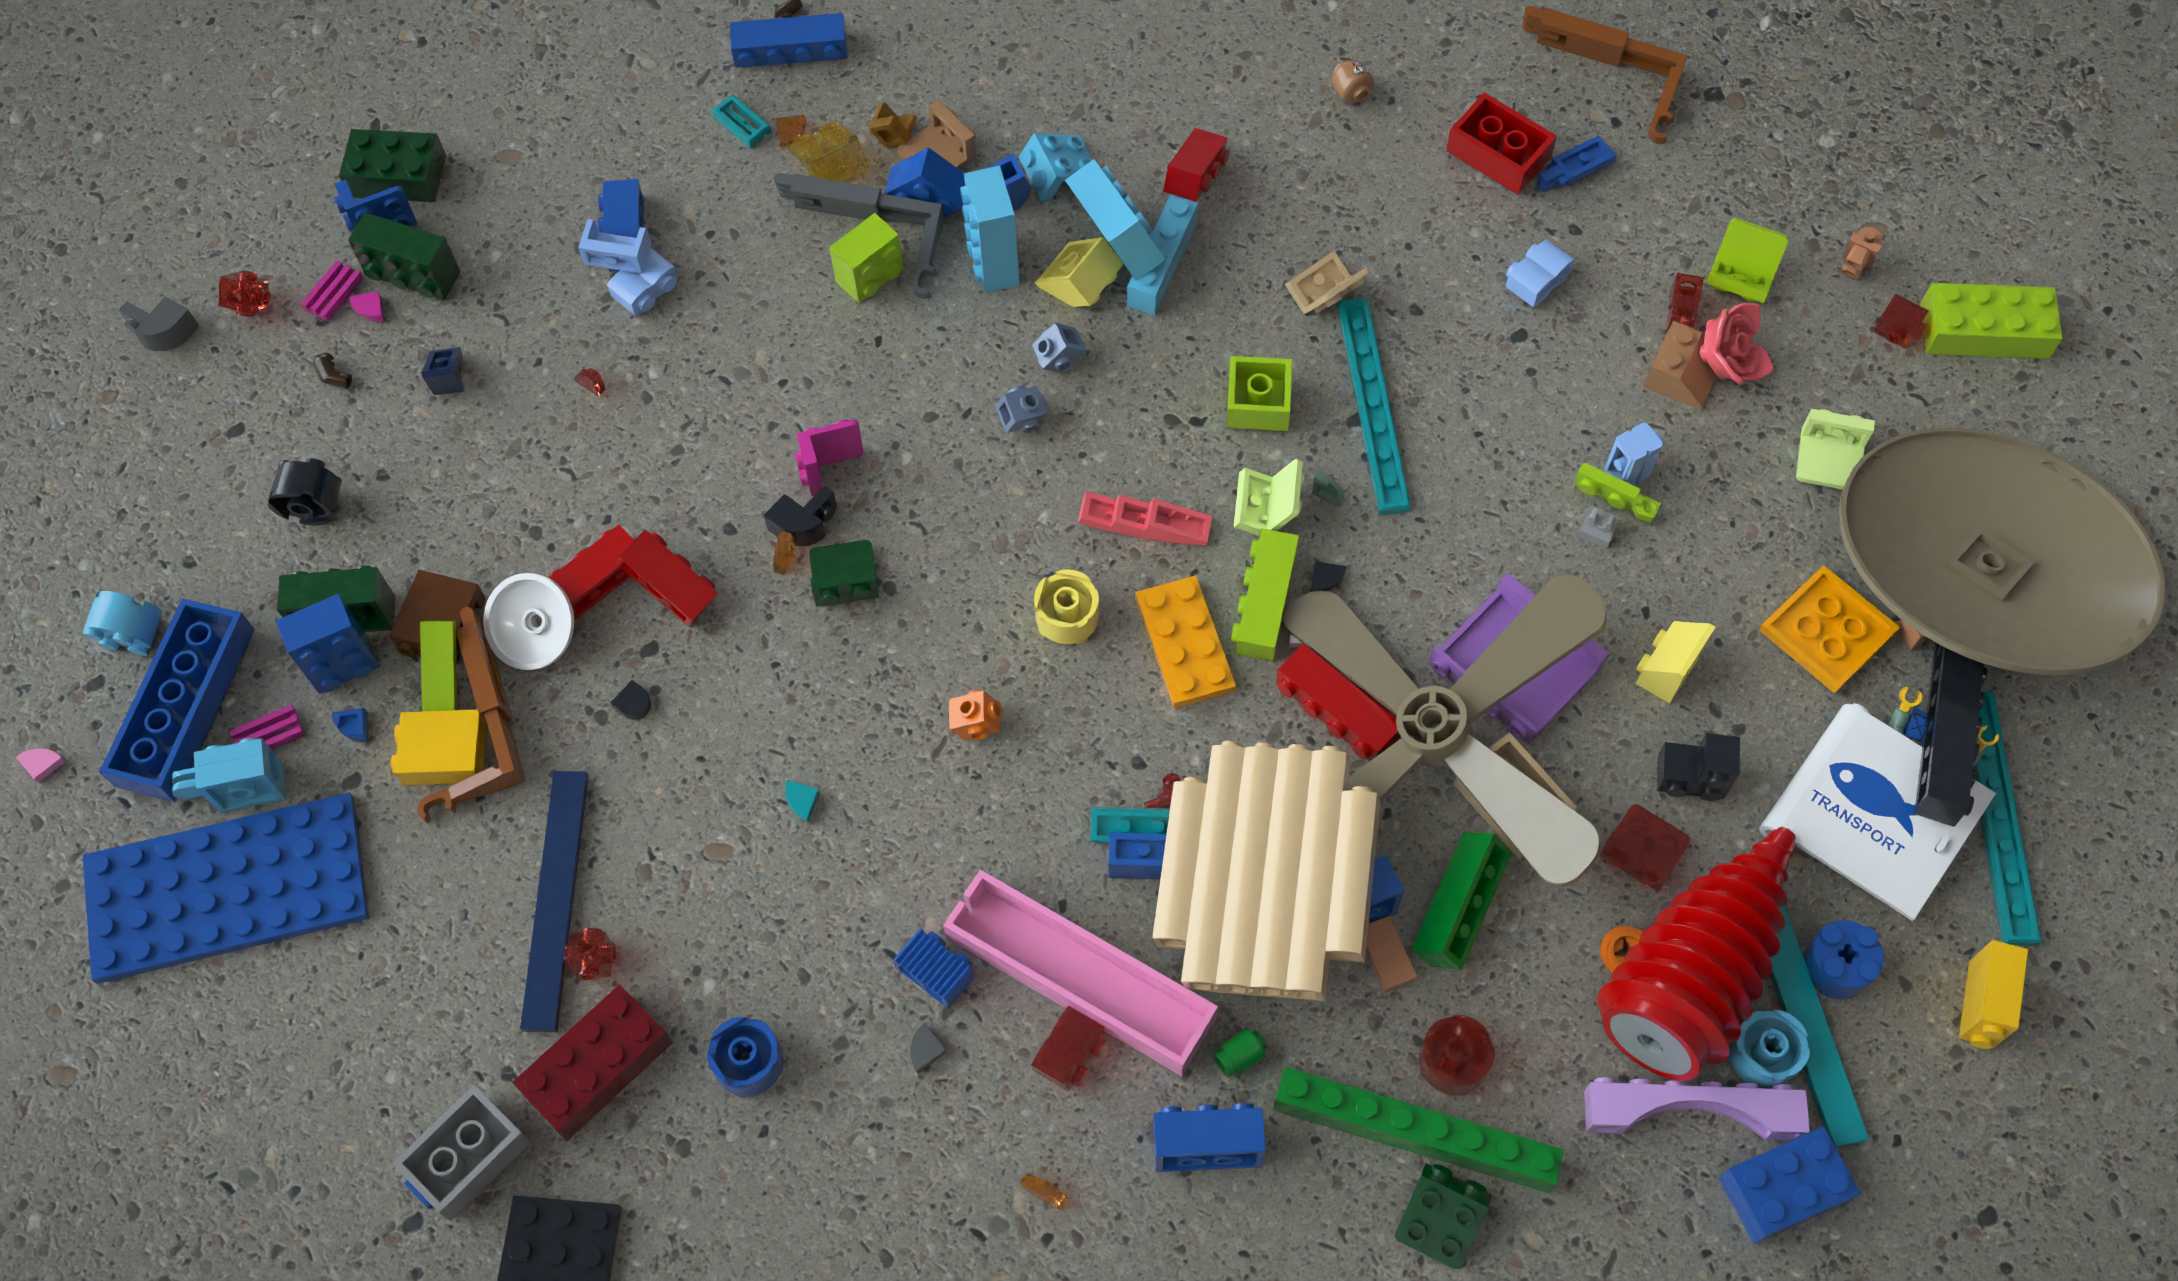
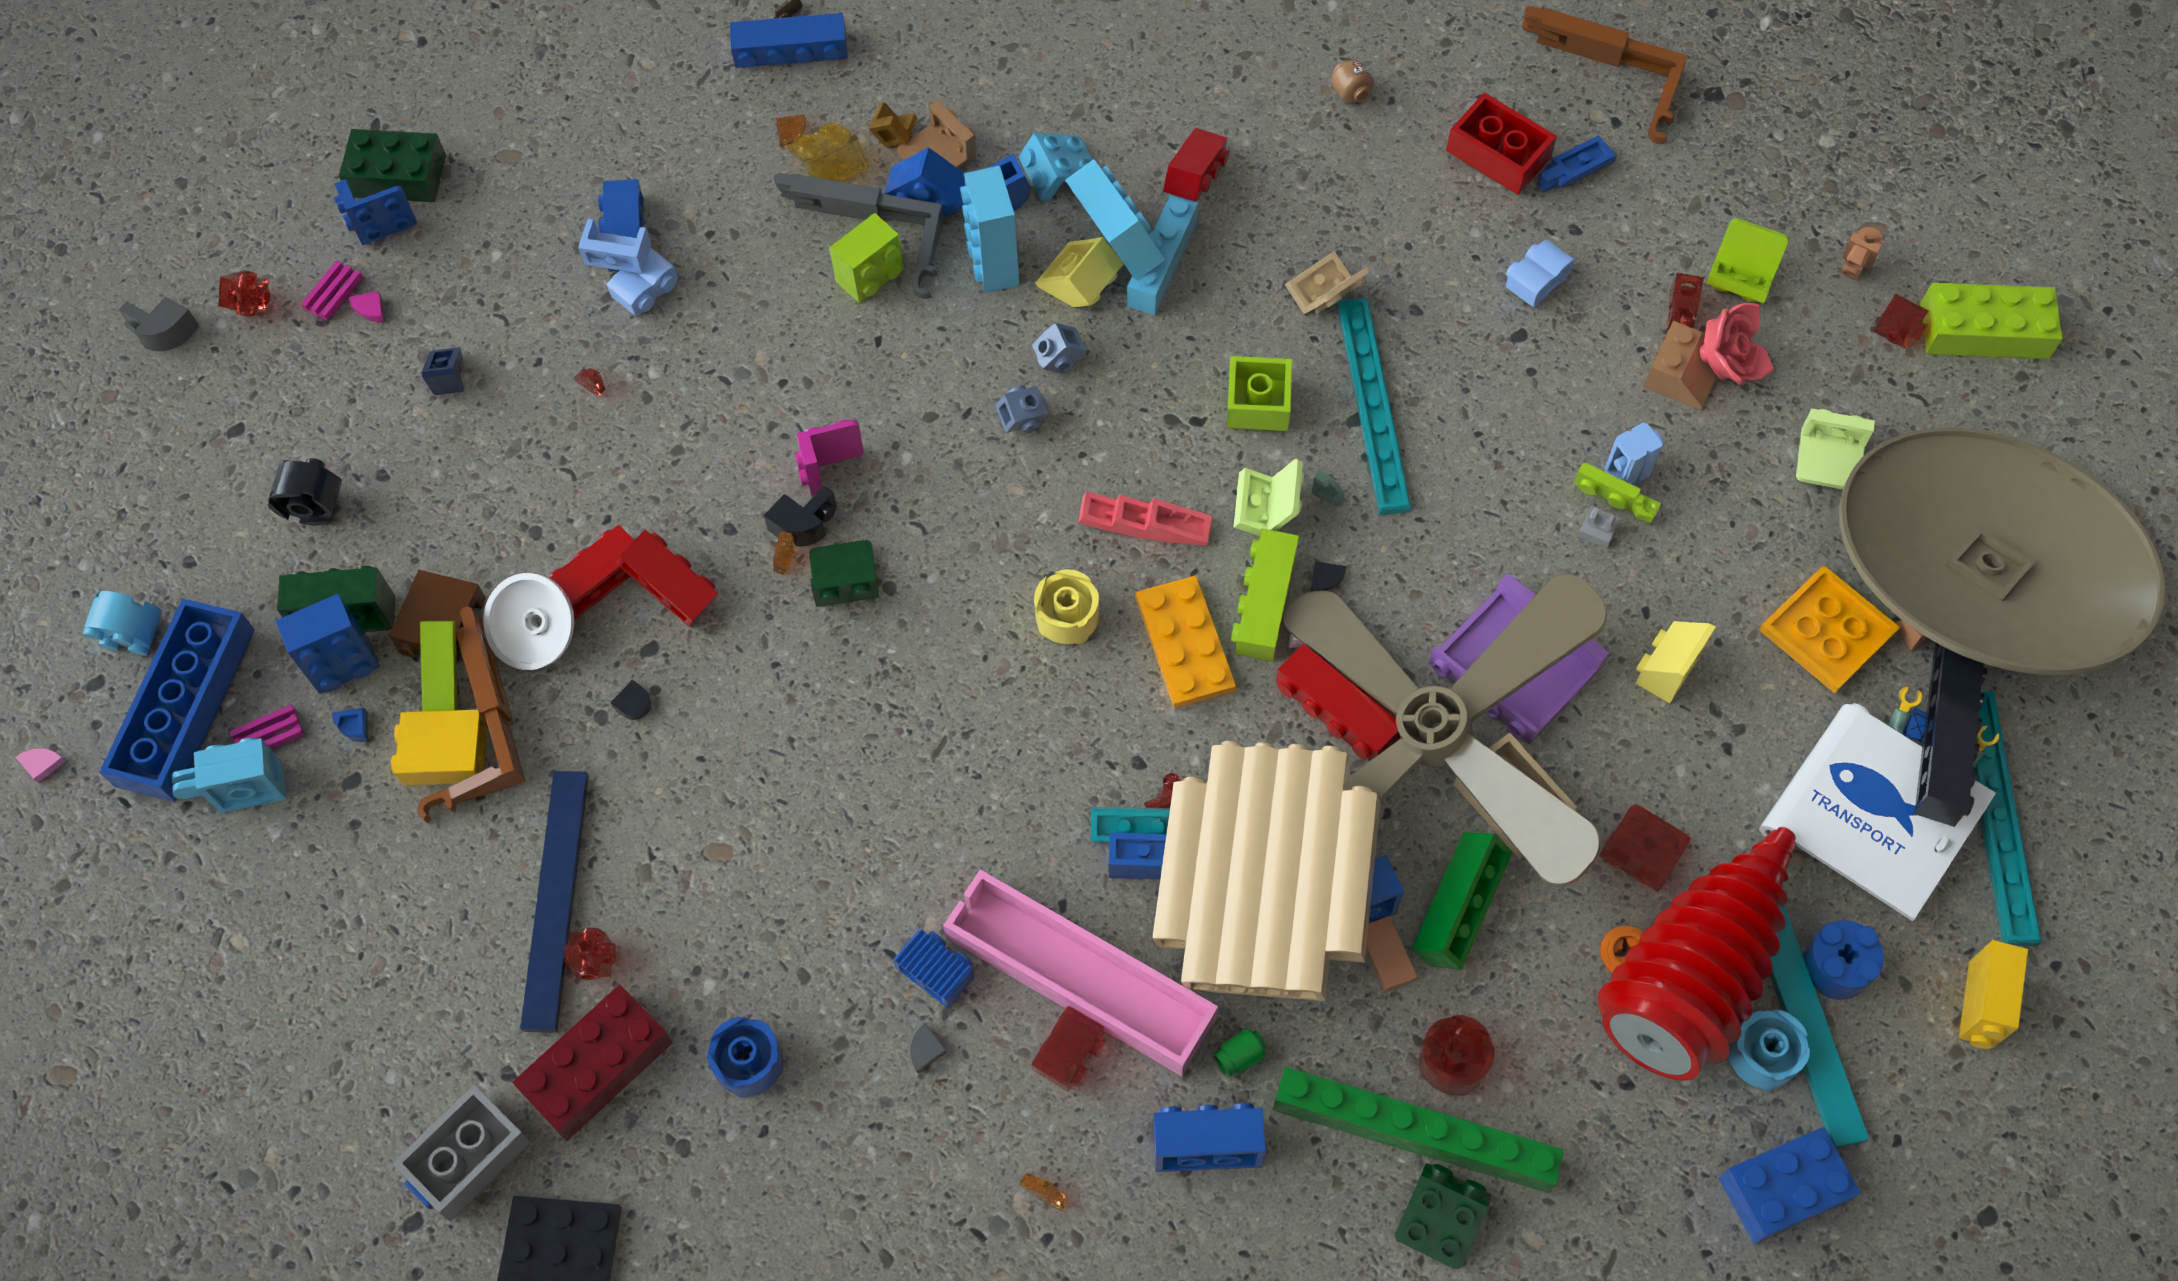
blue plate [83,792,369,984] -> none
dark brown arm [313,353,352,389] -> none
dark green brick [348,212,461,300] -> none
teal tile [711,94,772,149] -> none
teal tile [785,780,819,822] -> none
orange brick [949,690,1002,740] -> none
lavender arch [1584,1077,1810,1141] -> none
black brick [1657,733,1740,801] -> none

